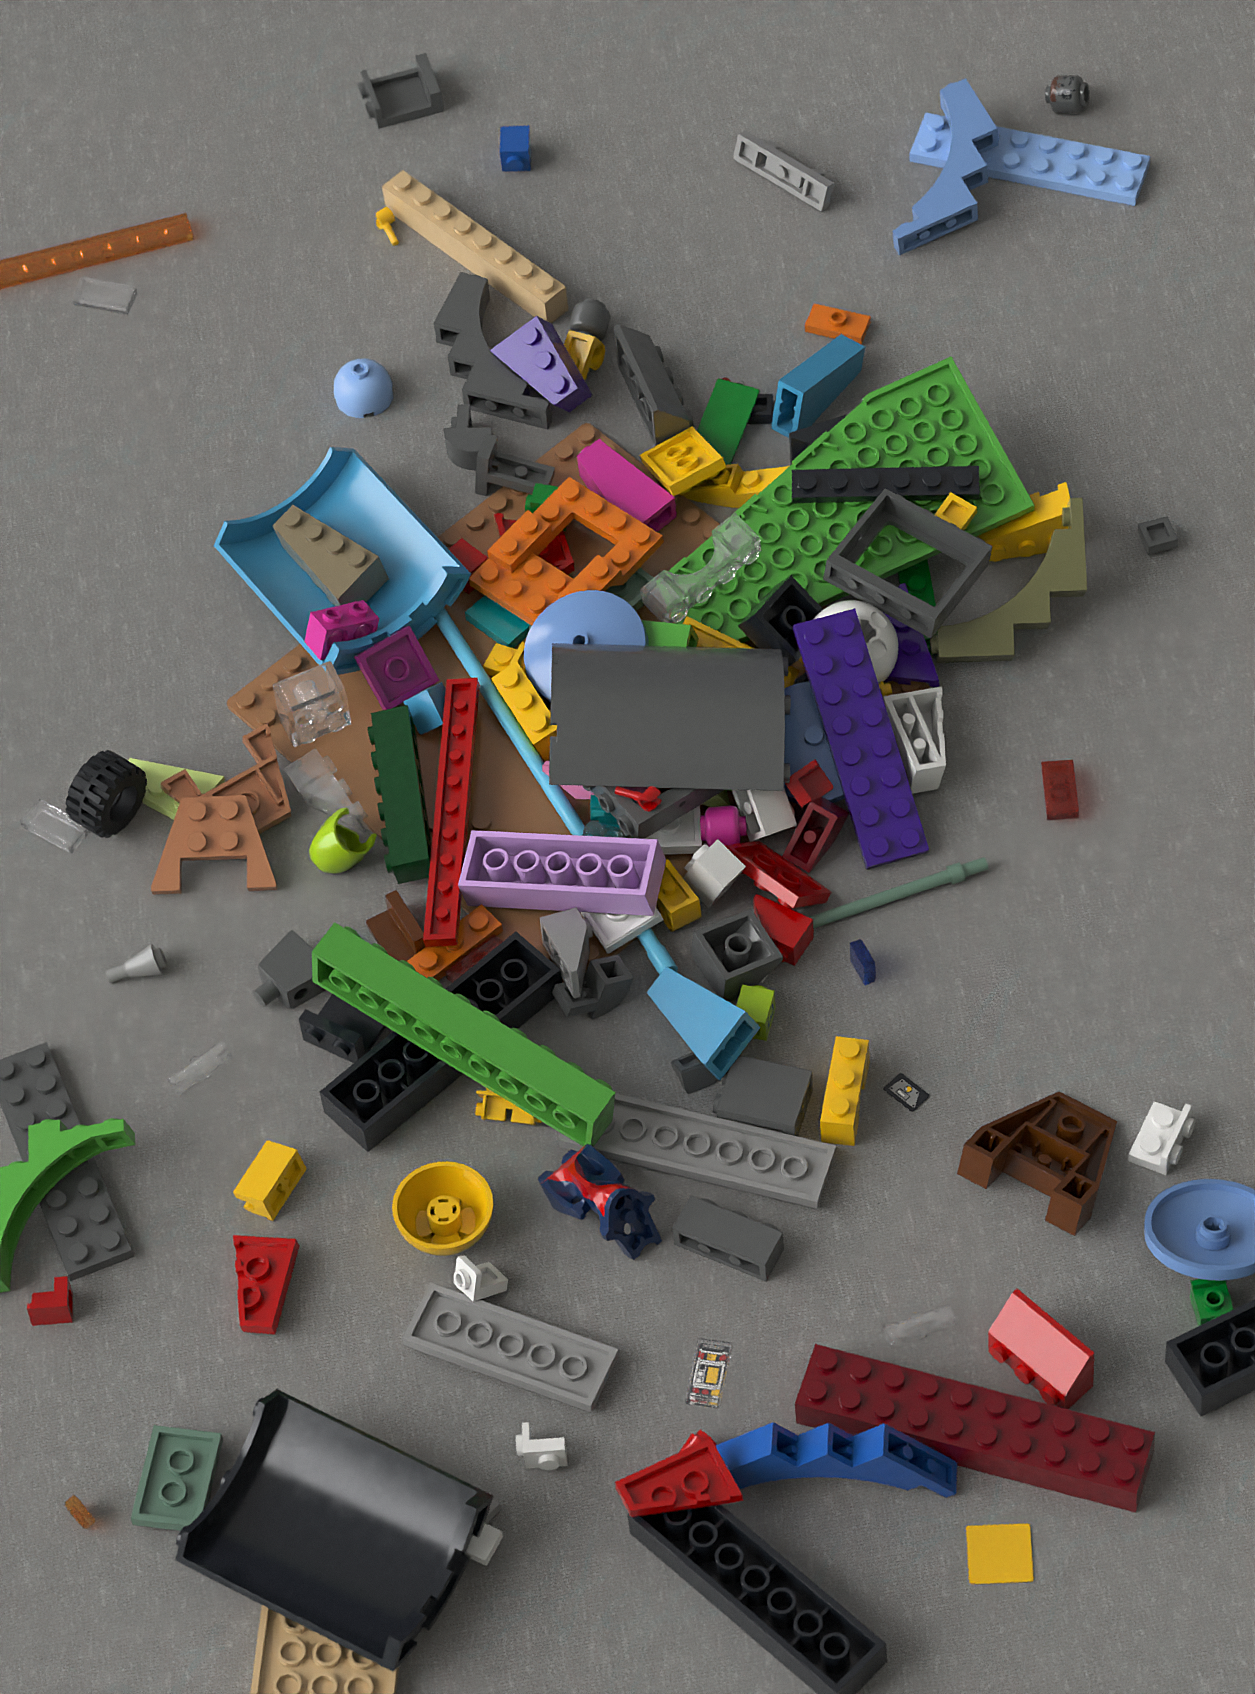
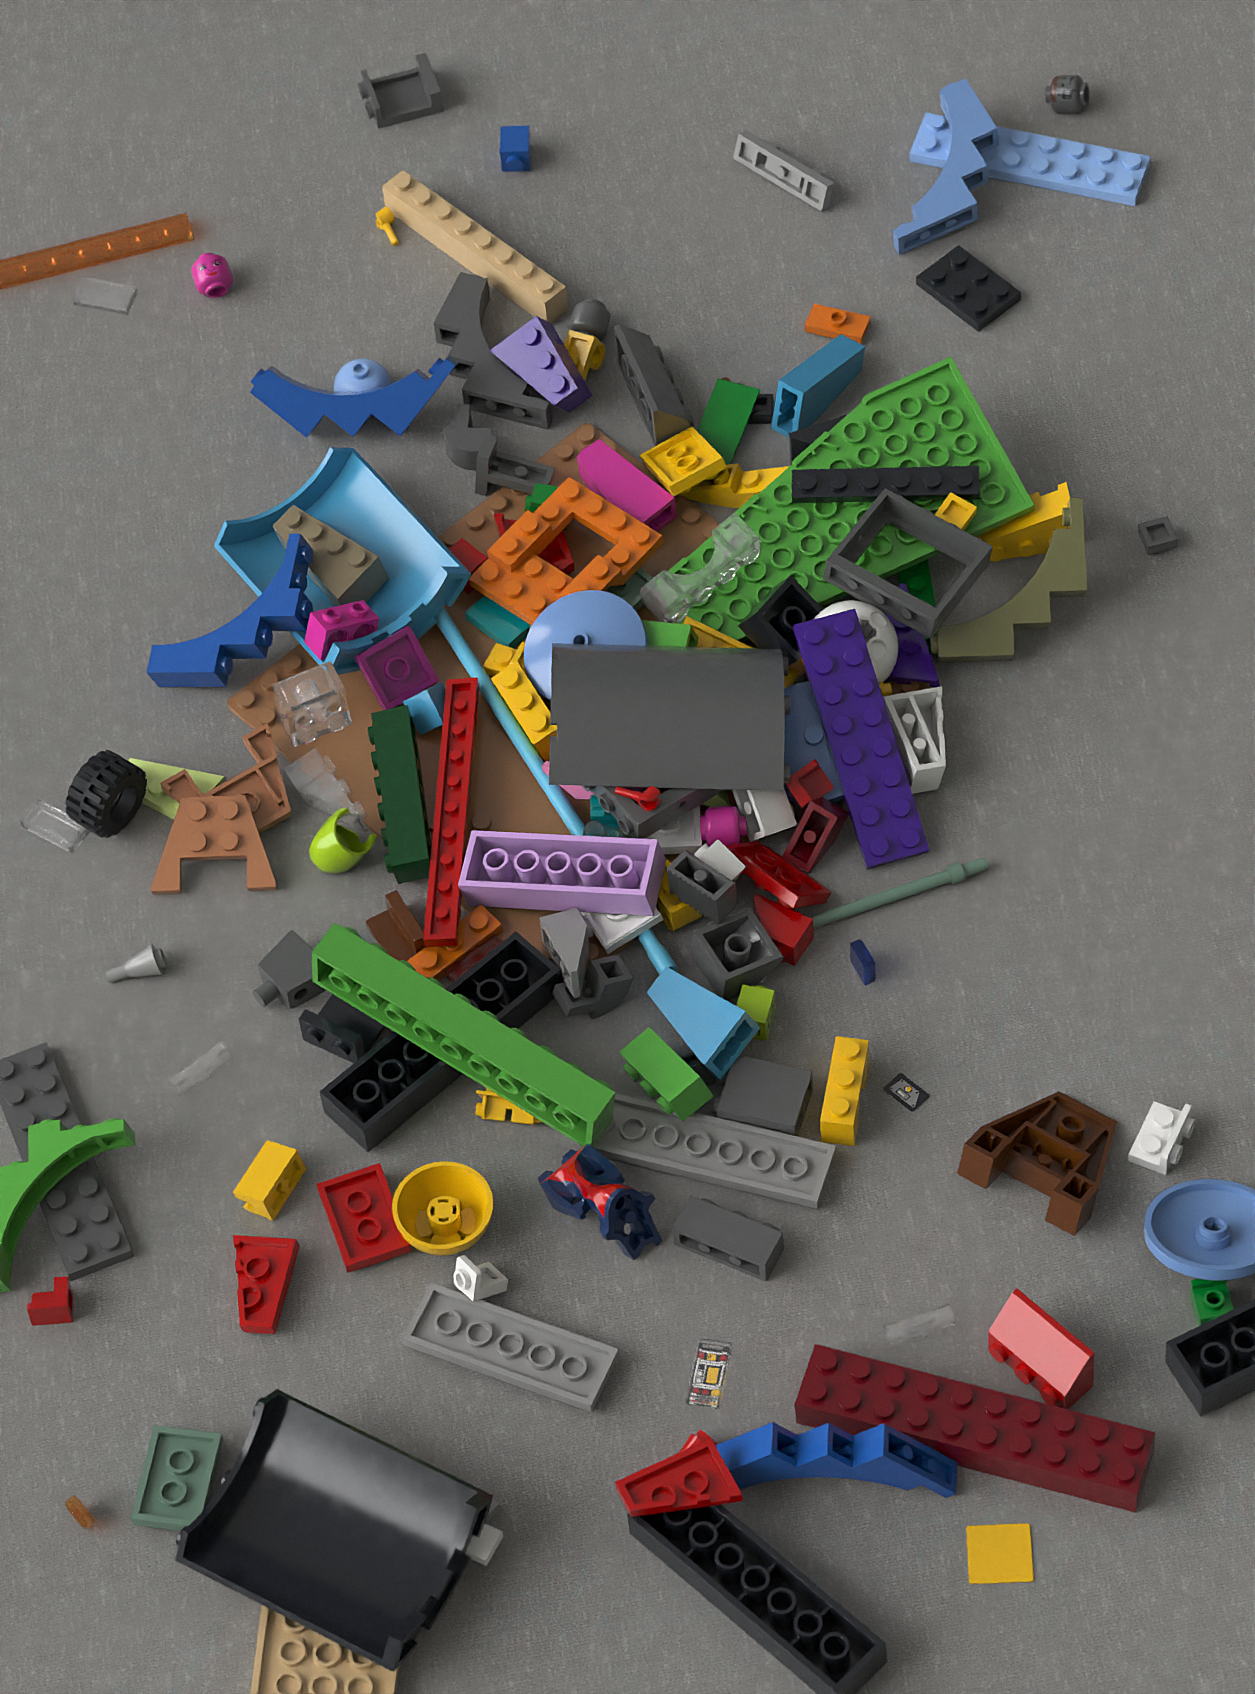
white bracket [516,1422,568,1470] -> none
clear red plate [1041,759,1079,820] -> none
none -> blue arch [146,534,313,687]
none -> dark pink head [191,253,233,298]
none -> blue arch [250,355,458,437]
none -> red plate [316,1163,412,1273]
none -> bright green brick [619,1027,713,1122]
none -> dark grey brick [667,850,738,924]
none -> black plate [916,245,1021,332]

